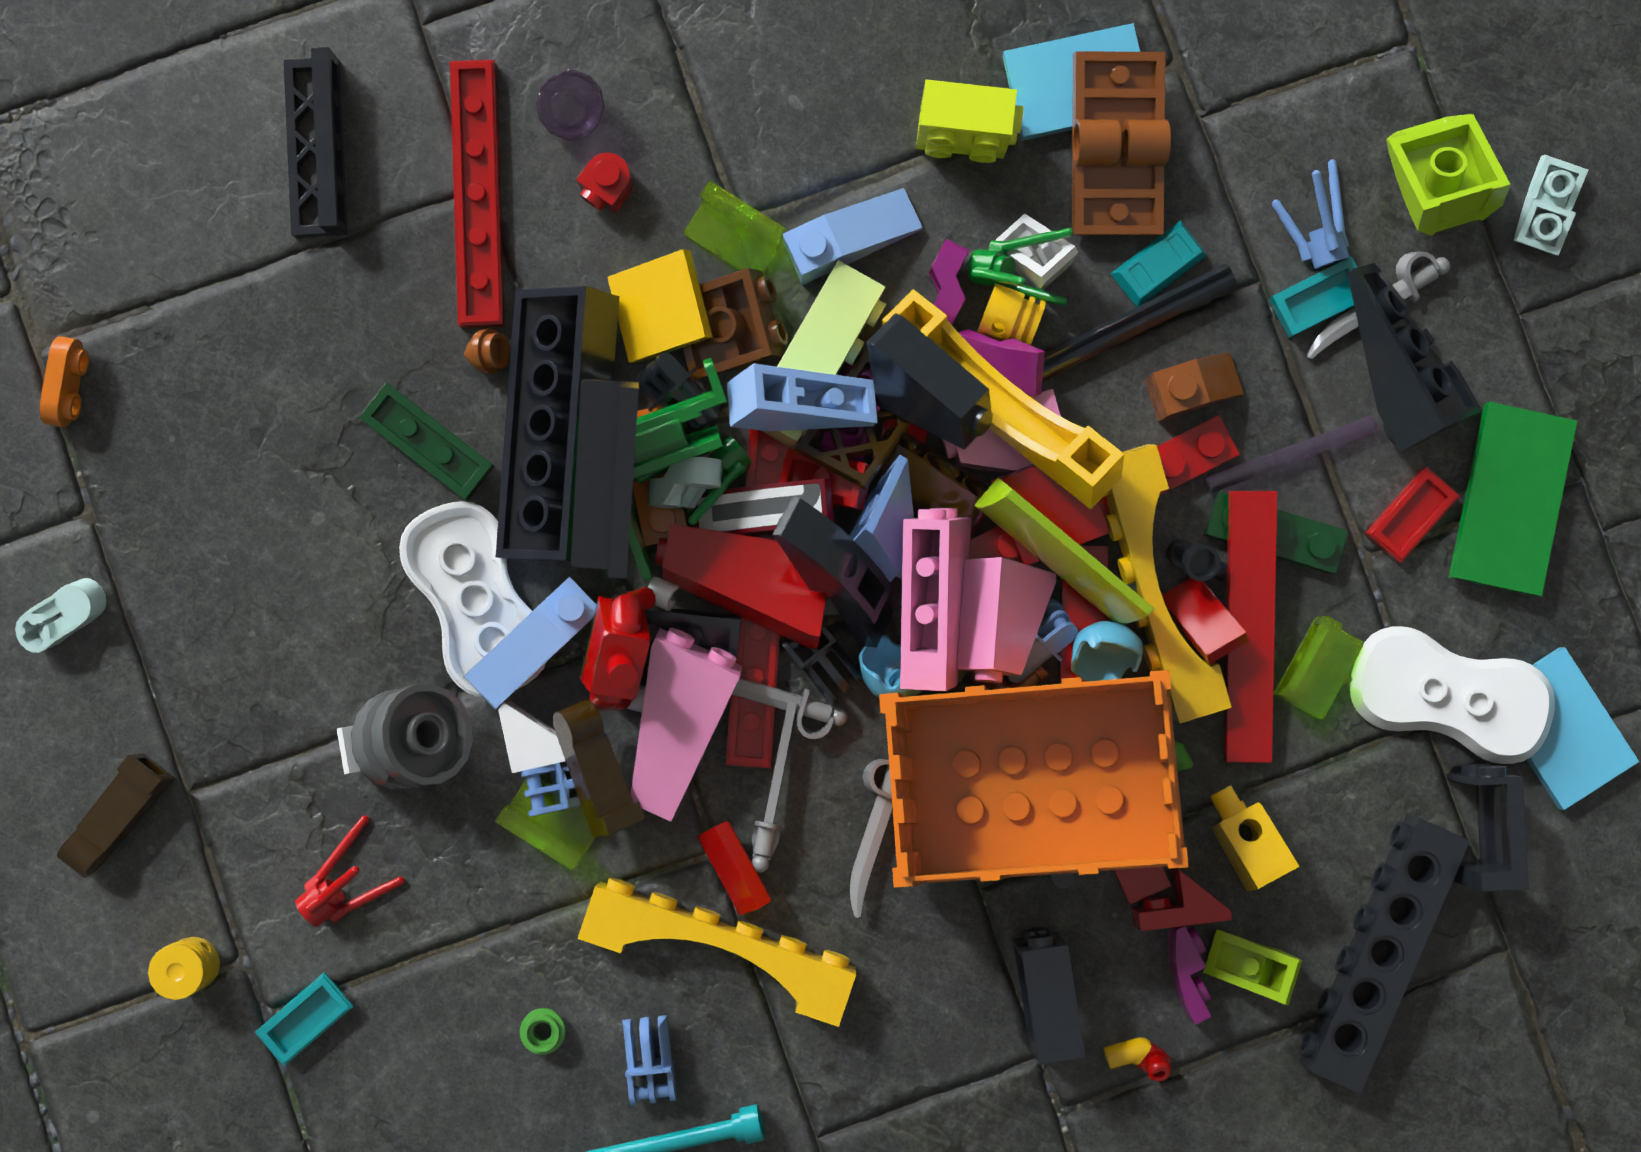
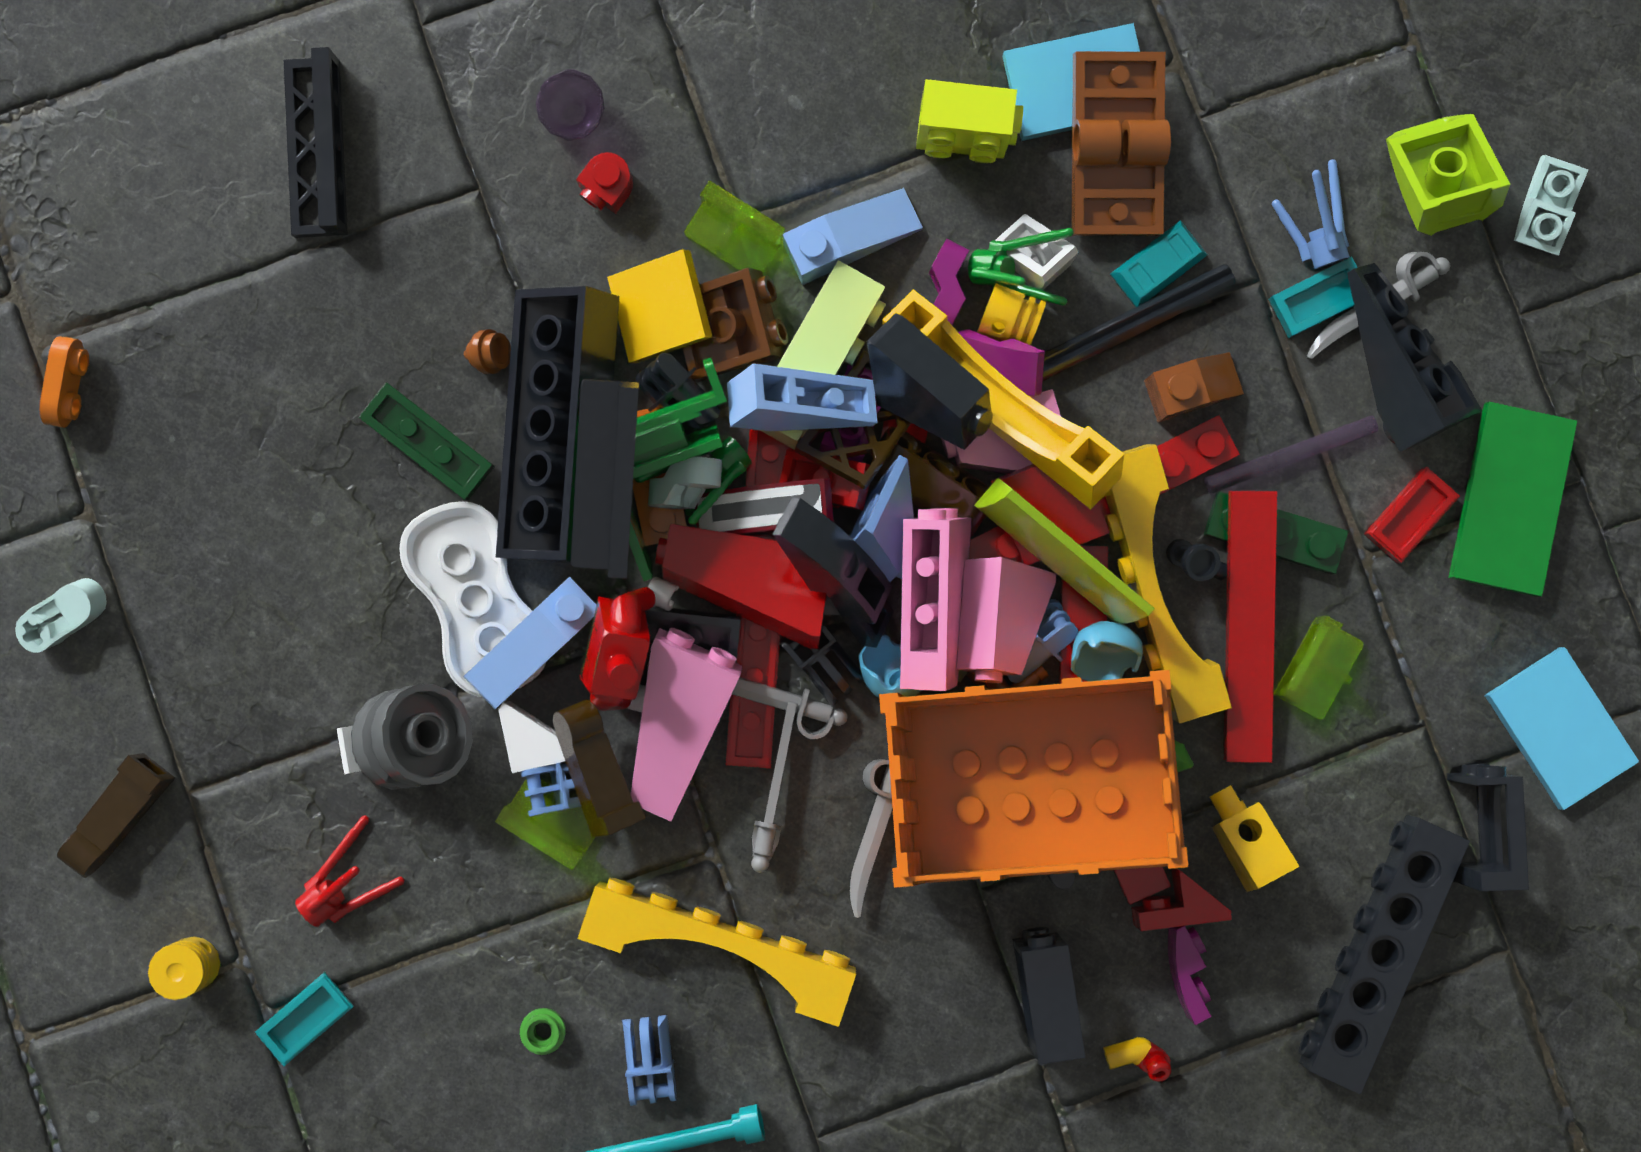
red tile [450,60,505,328] -> none
red tile [697,821,771,915] -> none
red tile [1162,578,1248,664] -> none
lime slope [1203,929,1302,1005] -> none
white plate [1350,627,1555,764] -> none

